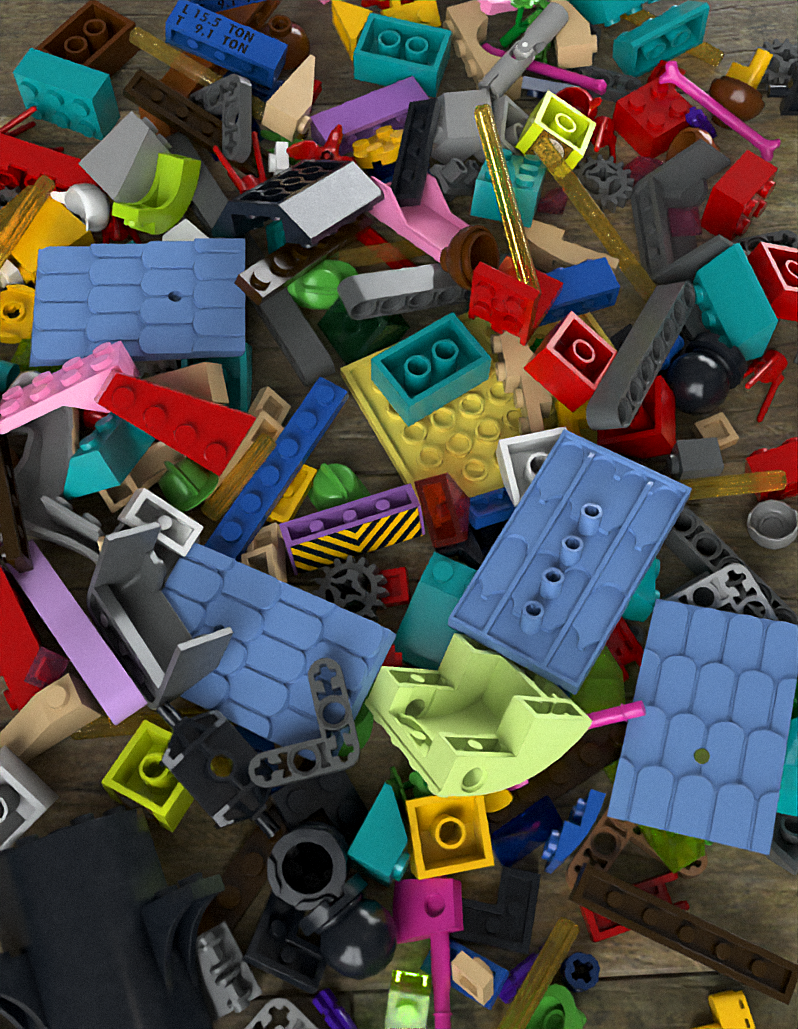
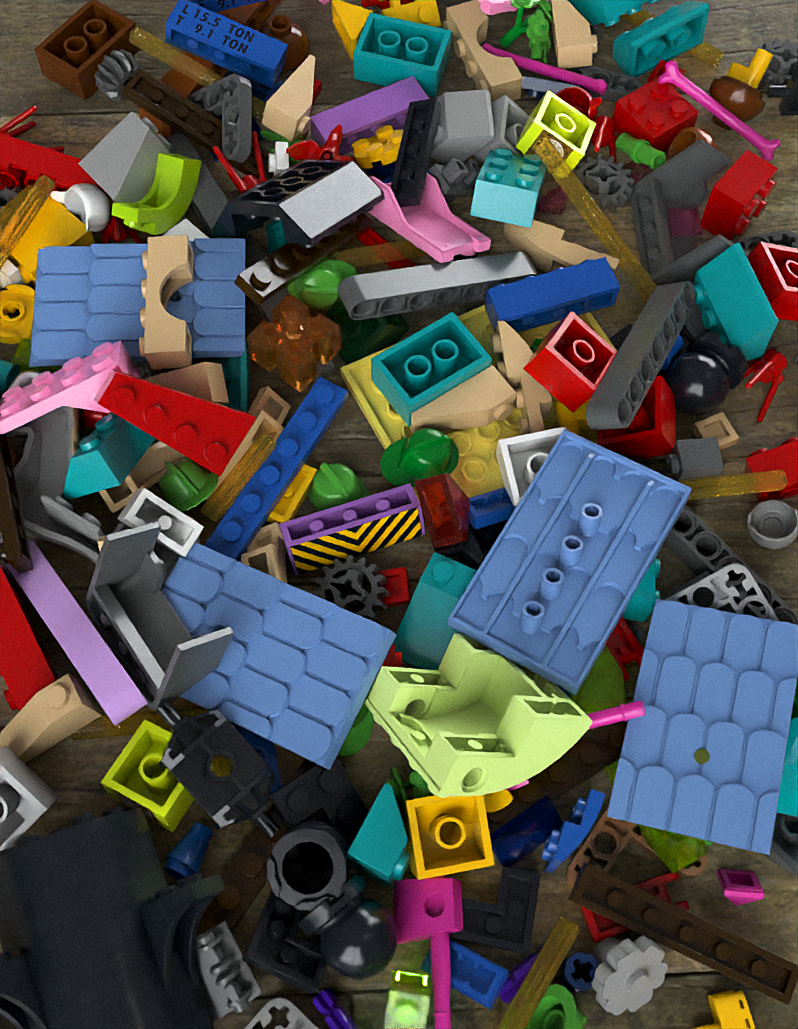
teal brick [13,48,120,140] -> none
clear pink slope [24,646,70,689] -> none
dark grey beam [249,658,361,788] -> none
reddish brown piece [440,225,500,291] -> none
tan plate [451,951,494,1006] -> none
red bracket [468,255,564,346] -> none
clear yellow axle [474,104,541,299] -> none
light grey piece [478,2,569,102] -> none
dark purple axle [685,107,717,139] -> none
none -> dark grey gear [94,49,143,102]
none -> tan arch [139,235,194,370]
none -> blue cone [163,822,214,881]
none -> clear orange brick [247,293,341,392]
none -> green piece [380,428,459,487]
none -> tan slope [411,365,516,433]
none -> light grey plant [592,936,668,1016]
none -> bright green pin [615,133,666,170]
none -> dark pink slope [716,869,764,906]

